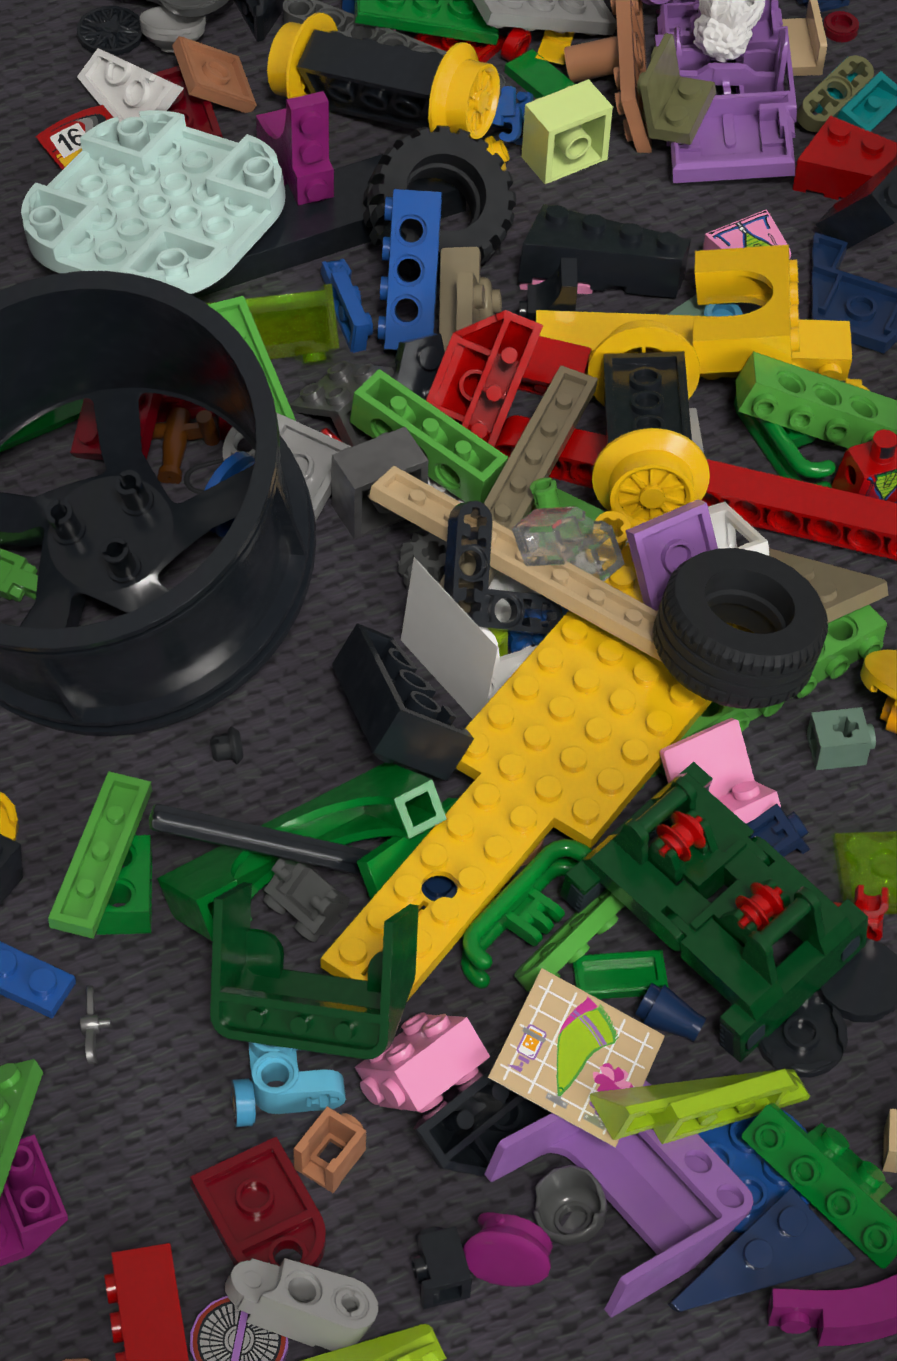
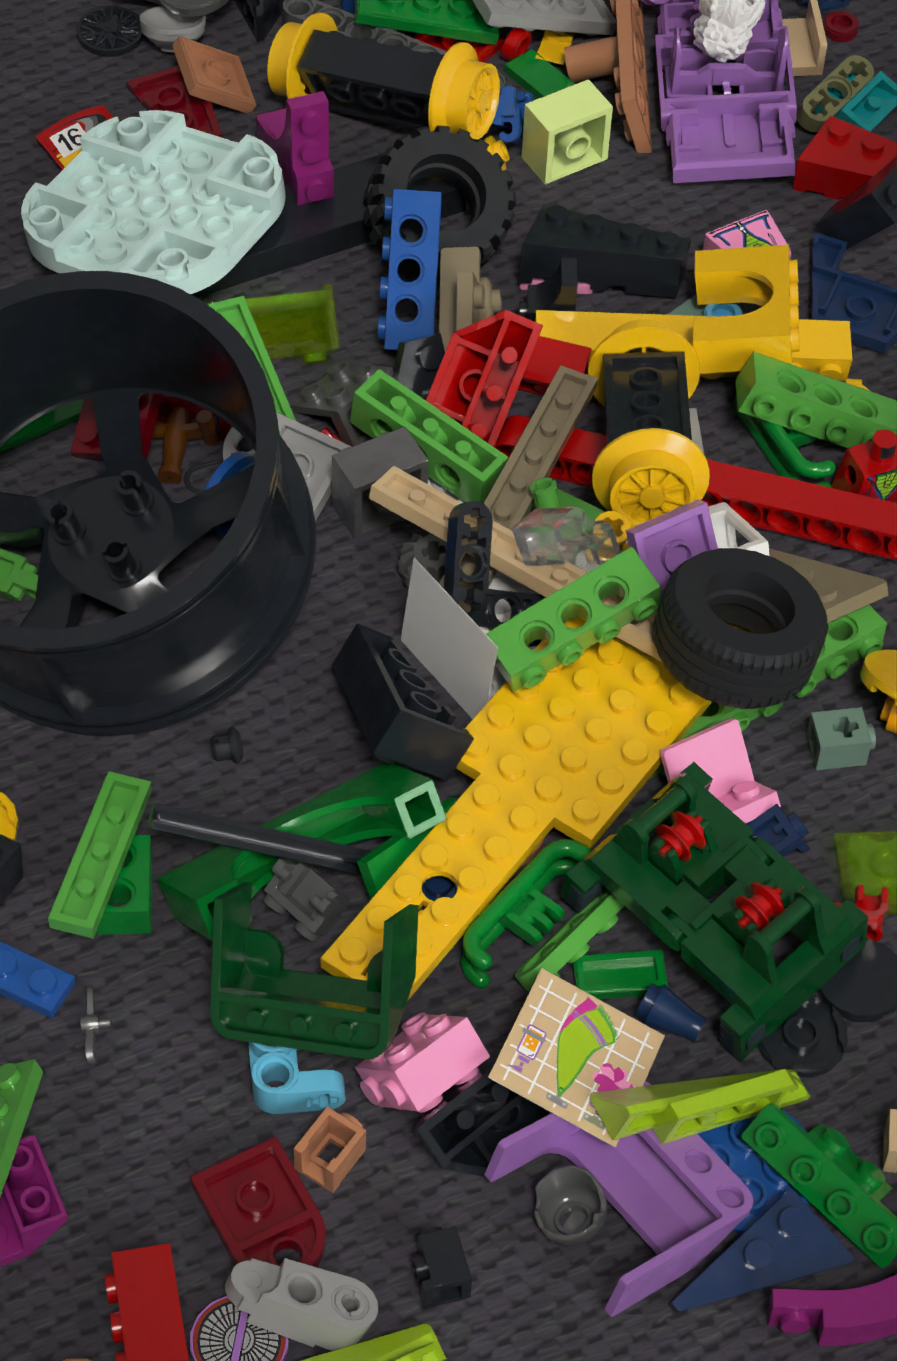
white wing [77,48,184,123] -> none
dark azure tile [231,1078,256,1127] -> none
blue hinge [321,259,373,353] -> none
magenta piece [463,1212,553,1287] -> none
olive bracket [637,33,716,145] -> none
none -> bright green brick [486,546,661,692]

